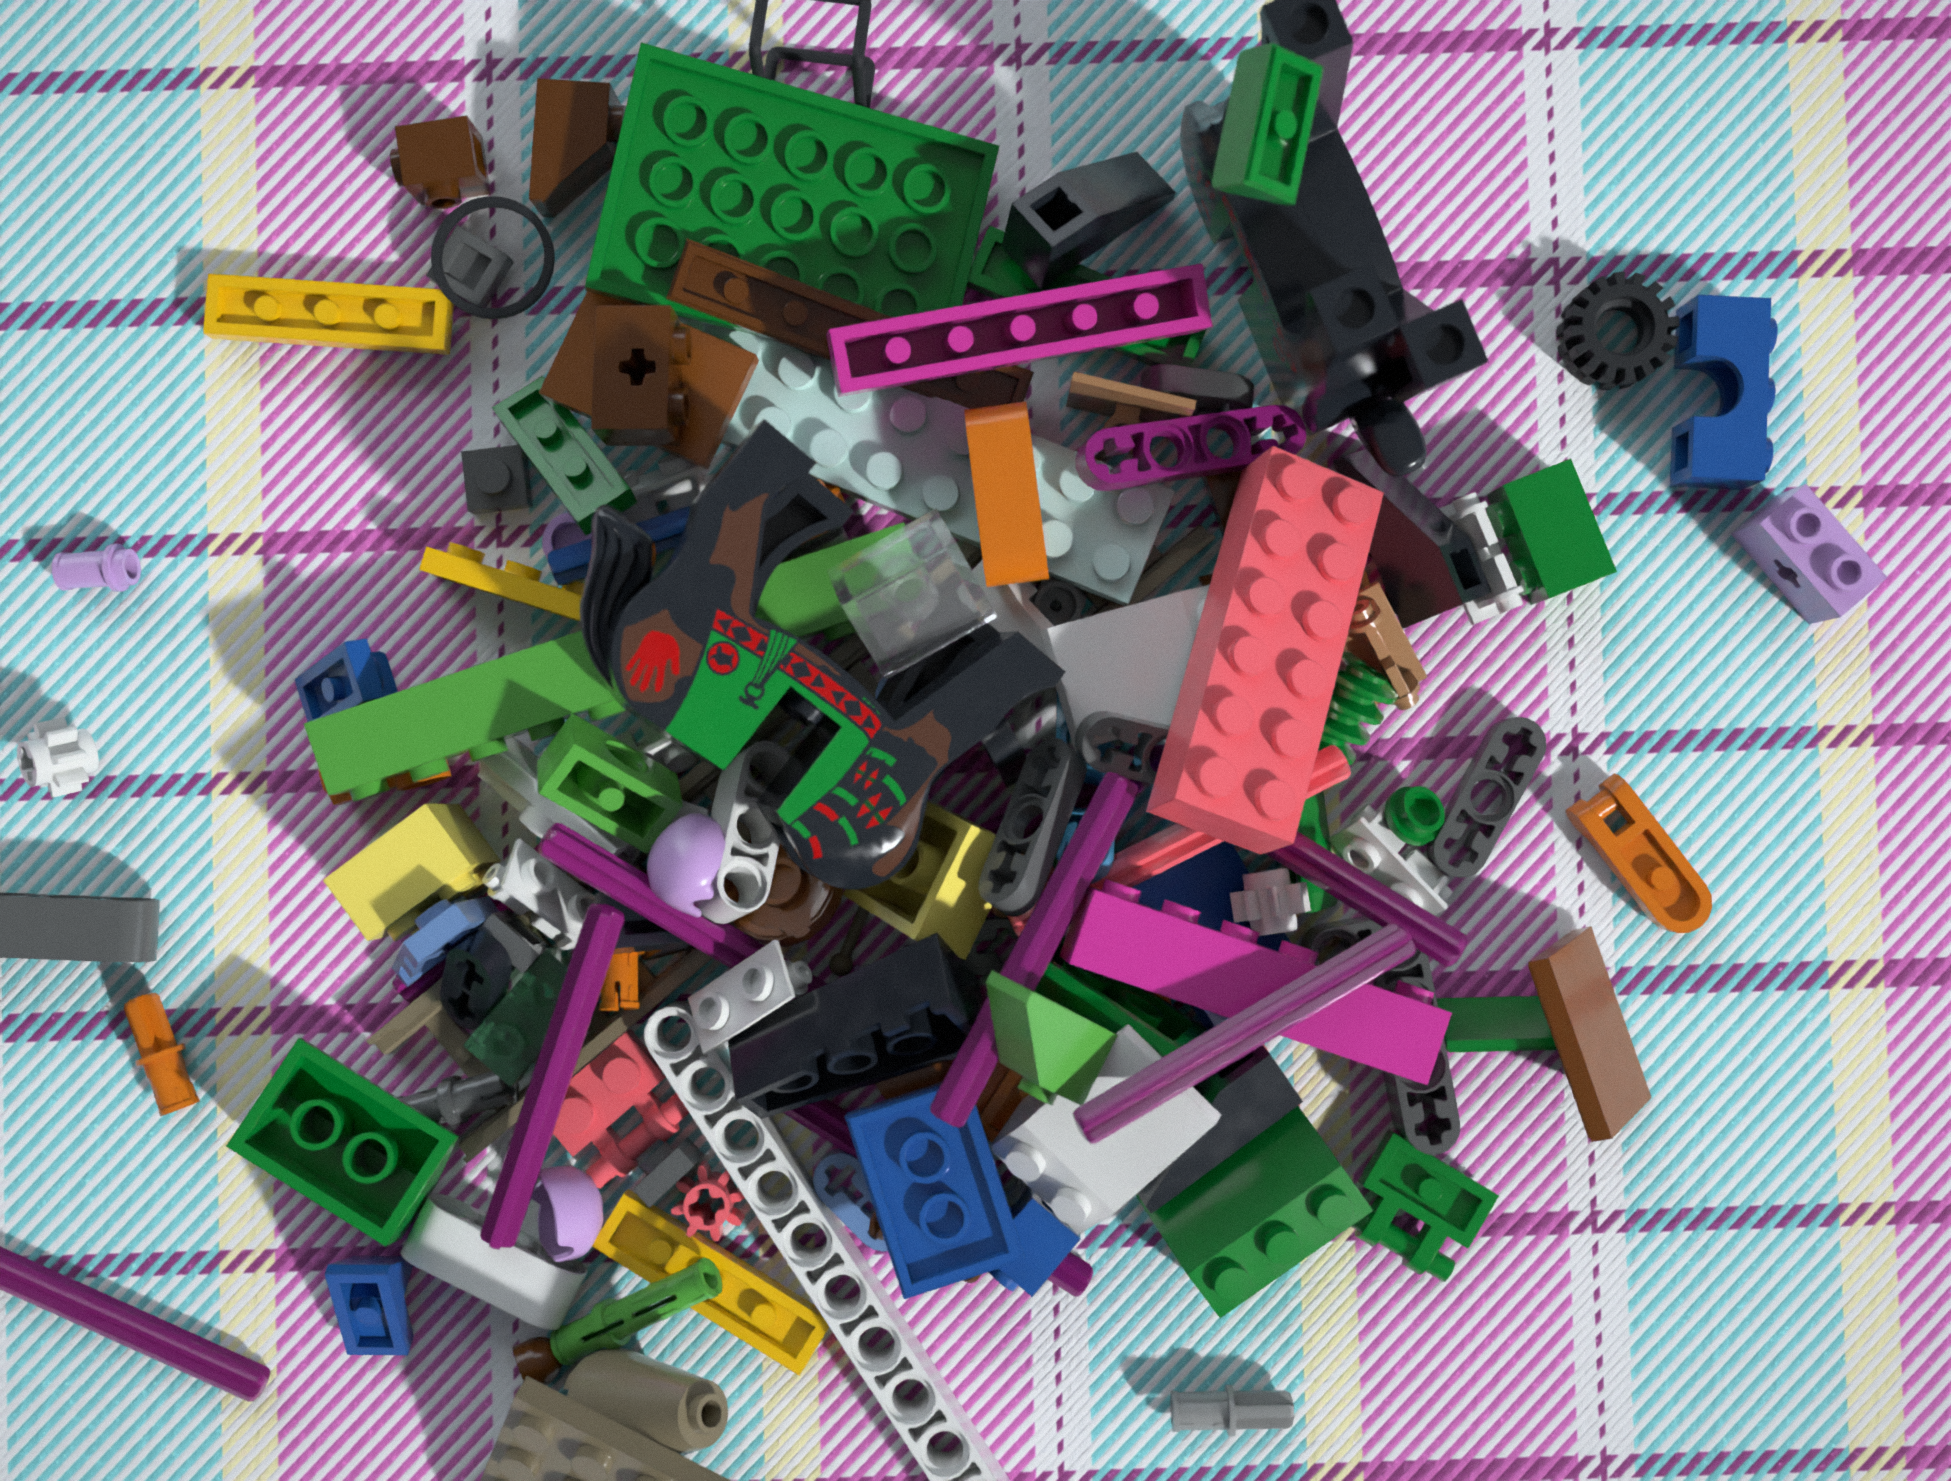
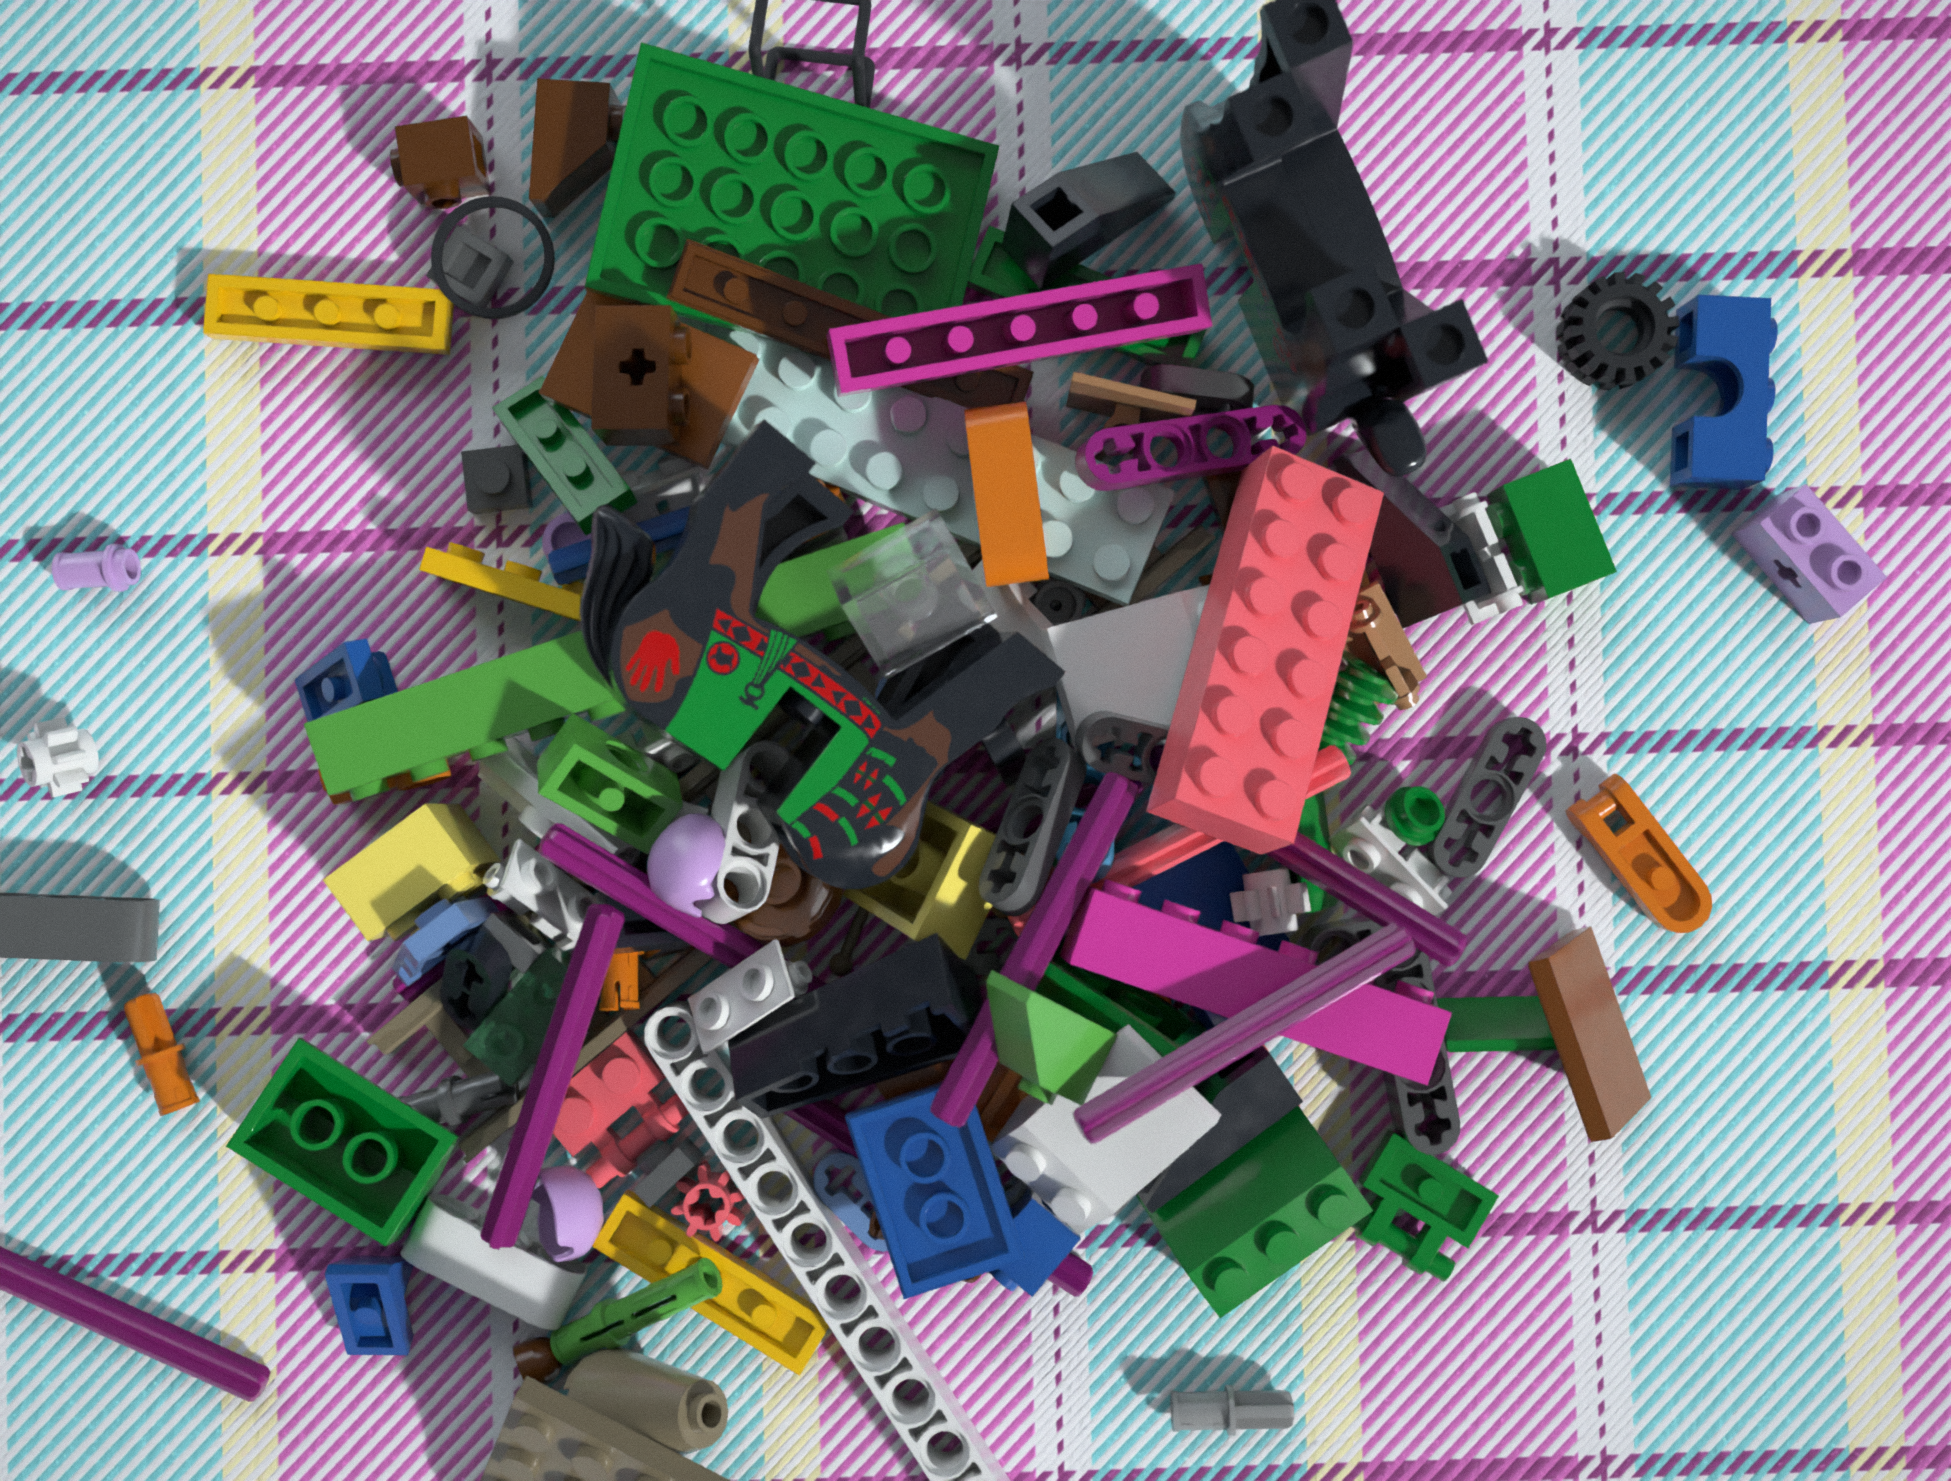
green slope [1212,43,1324,206] -> none

